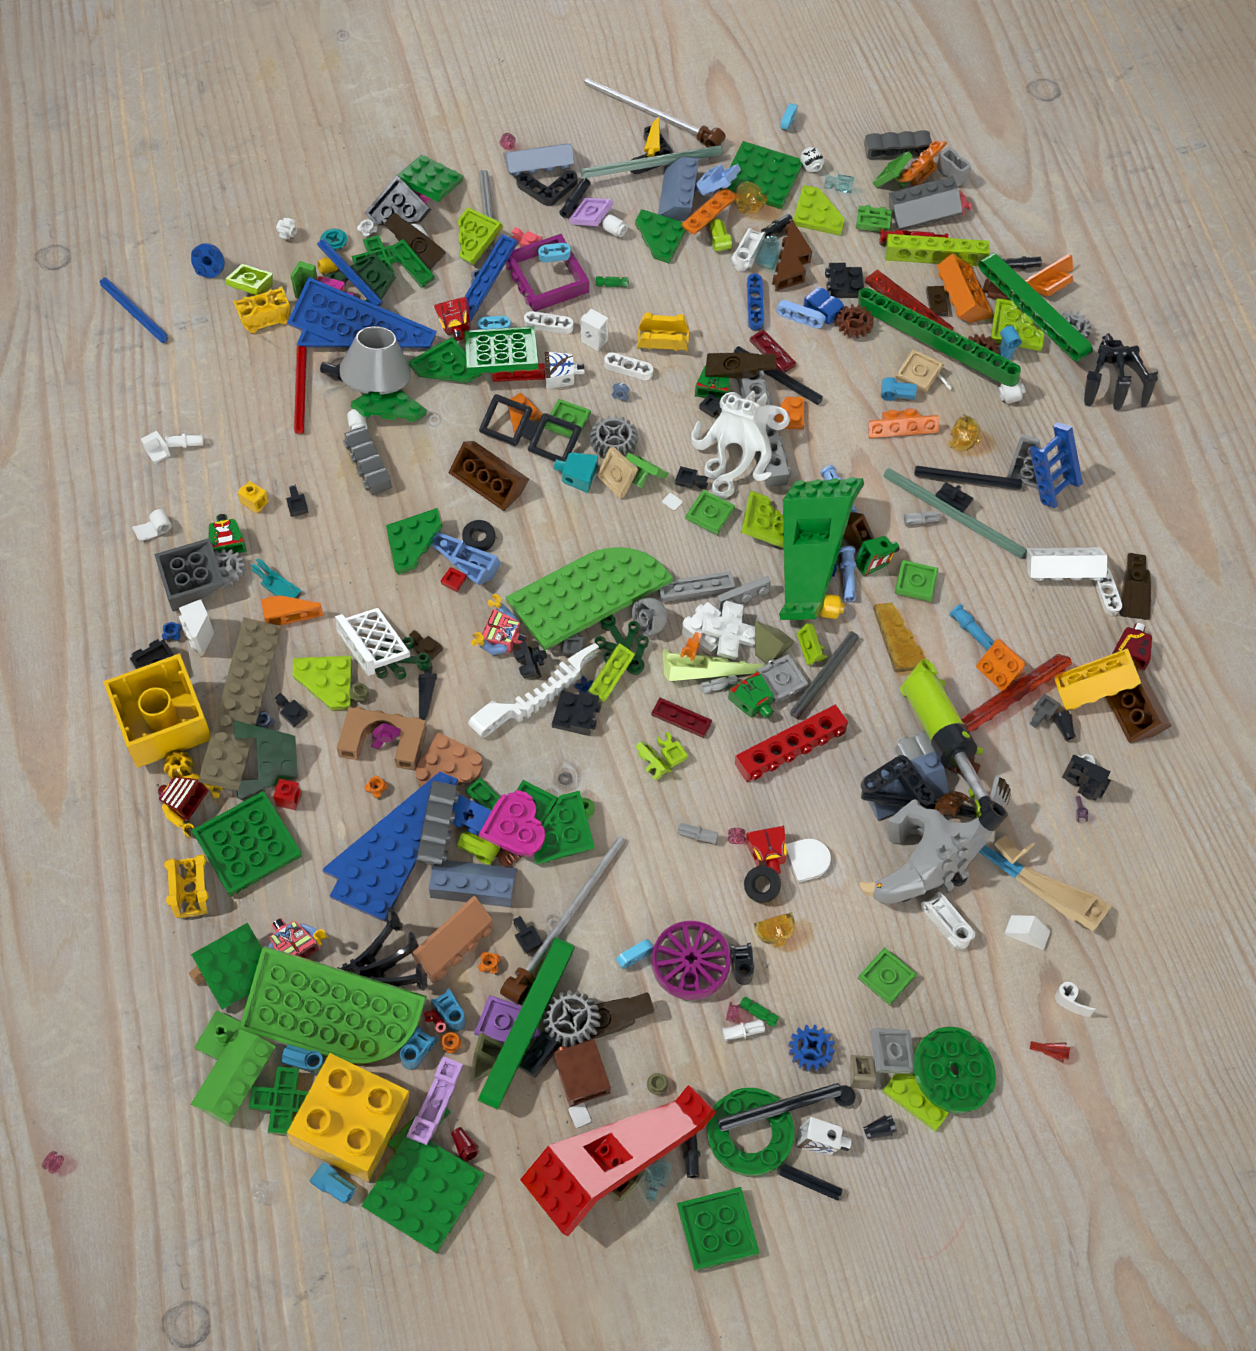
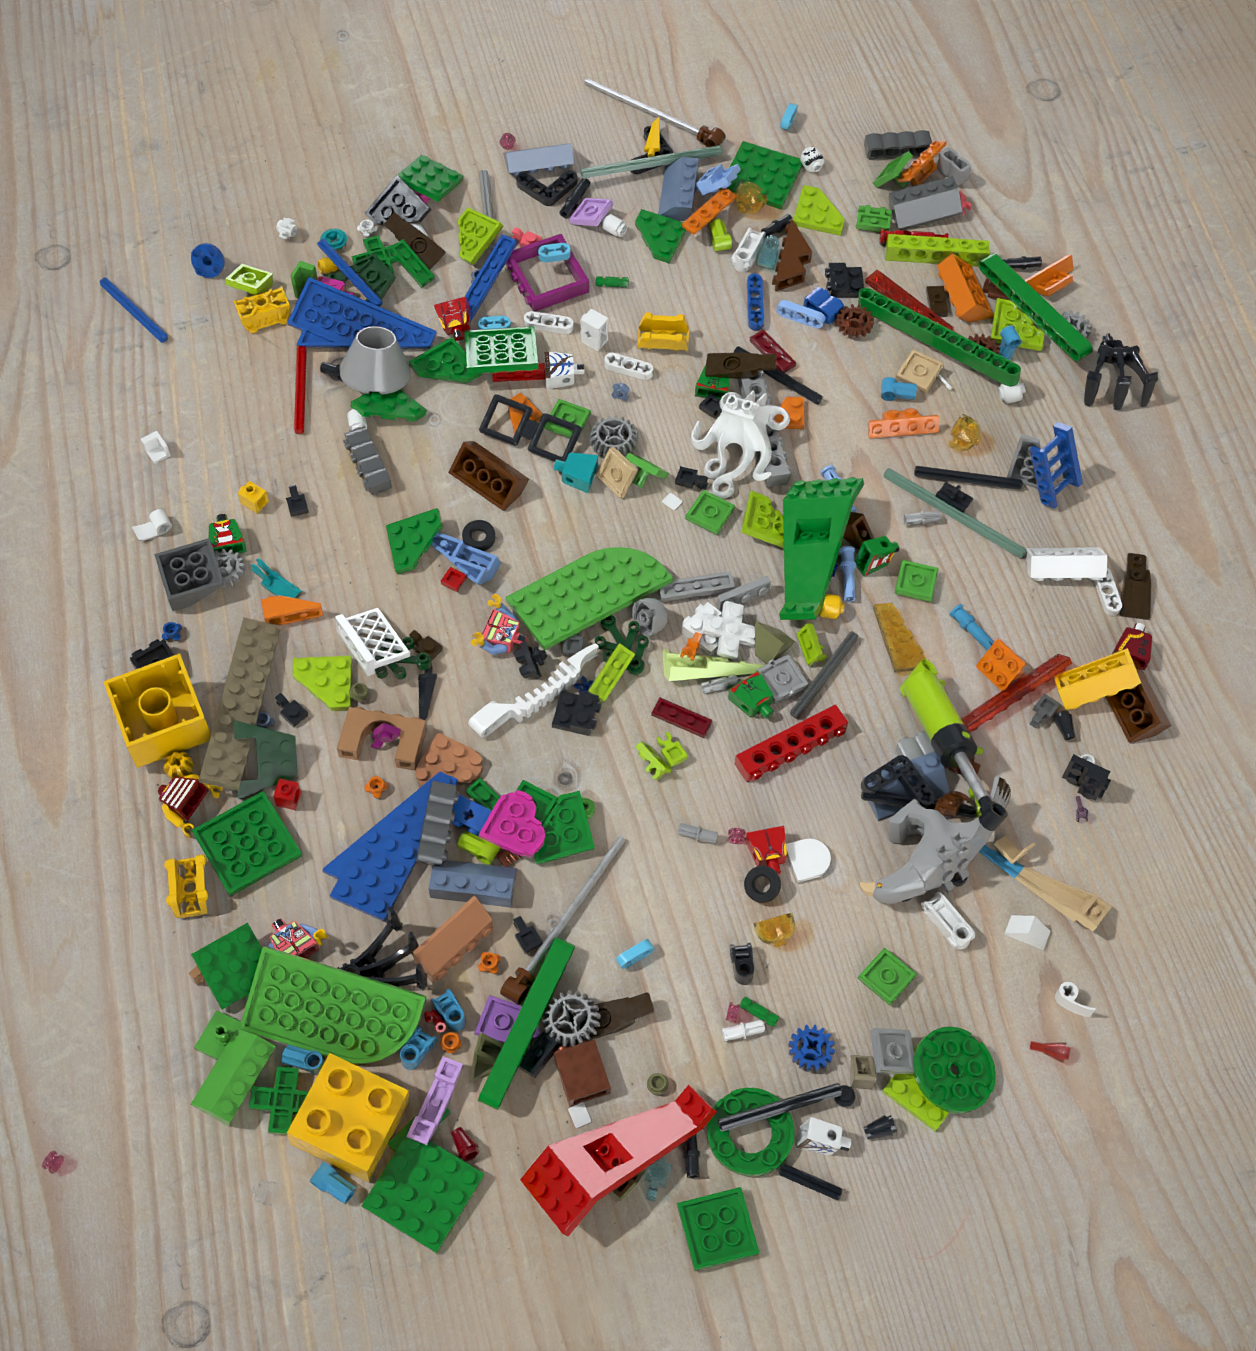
white pin [165,434,203,448] -> none
white slope [178,599,214,657] -> none
magenta piece [651,921,731,1000] -> none
clear light blue plate [824,174,854,193] -> none

